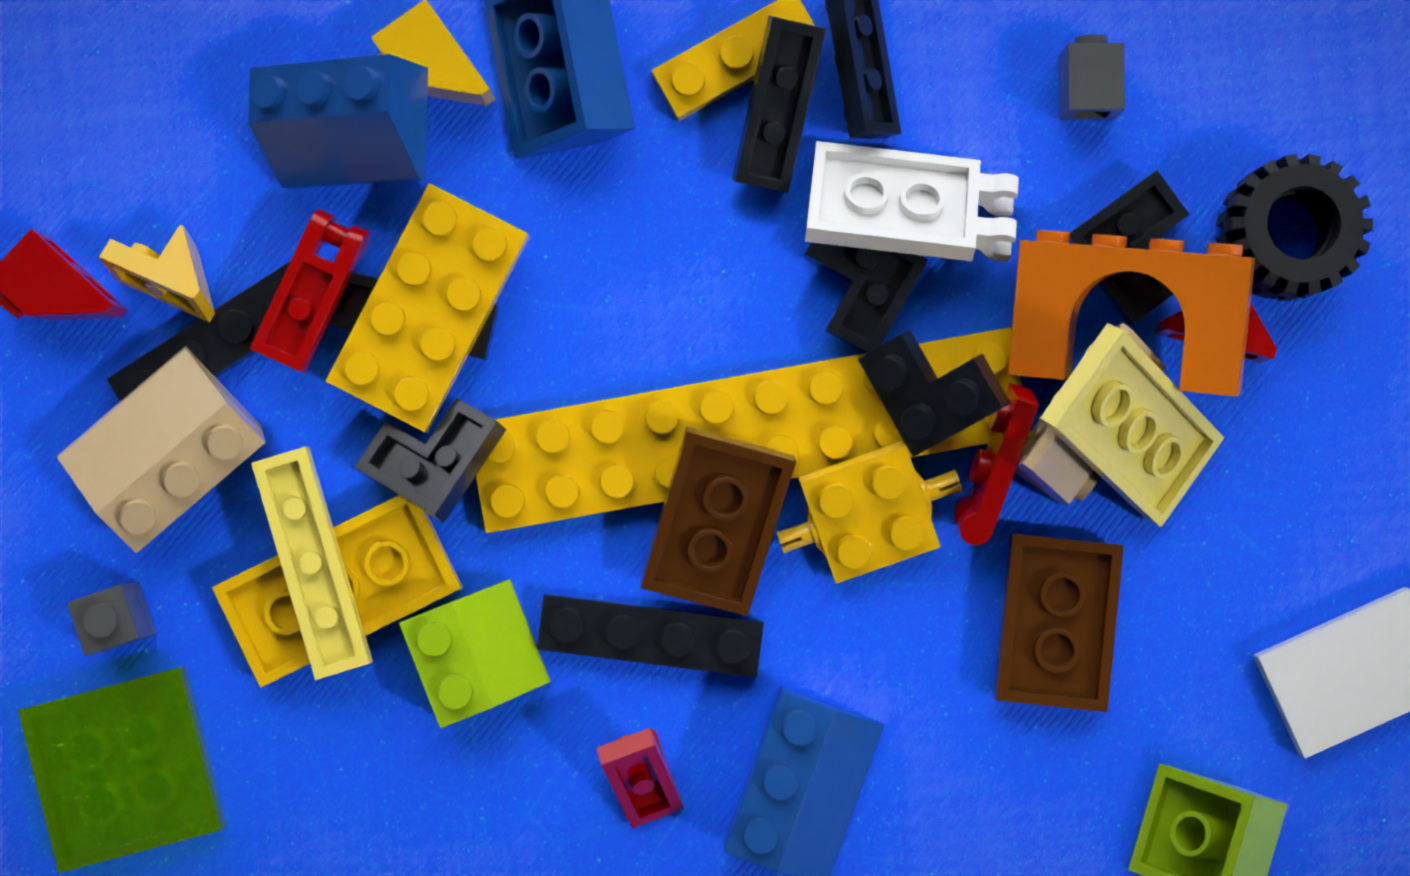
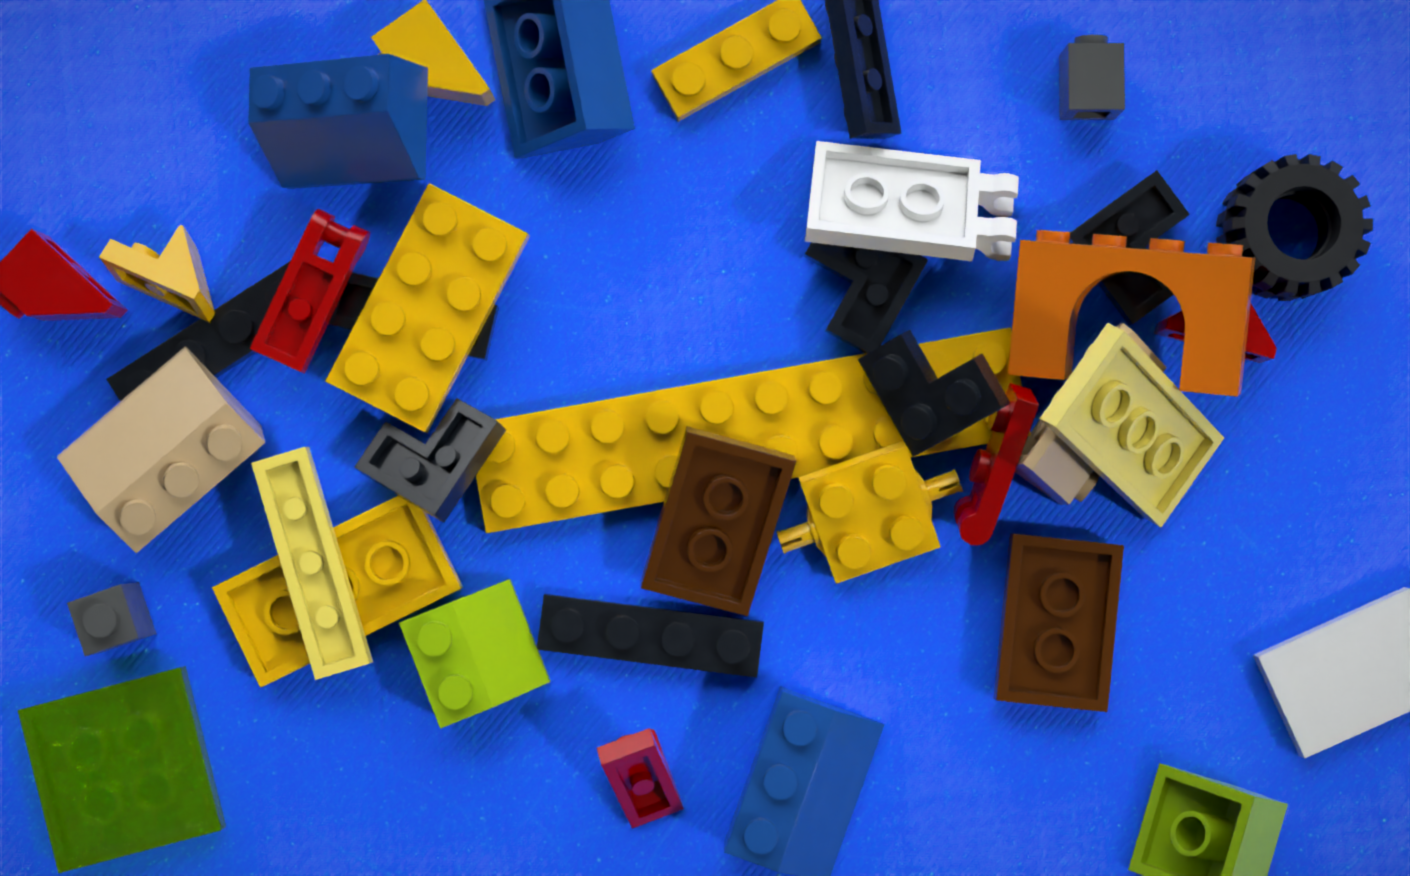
black plate [732,16,826,193] -> none

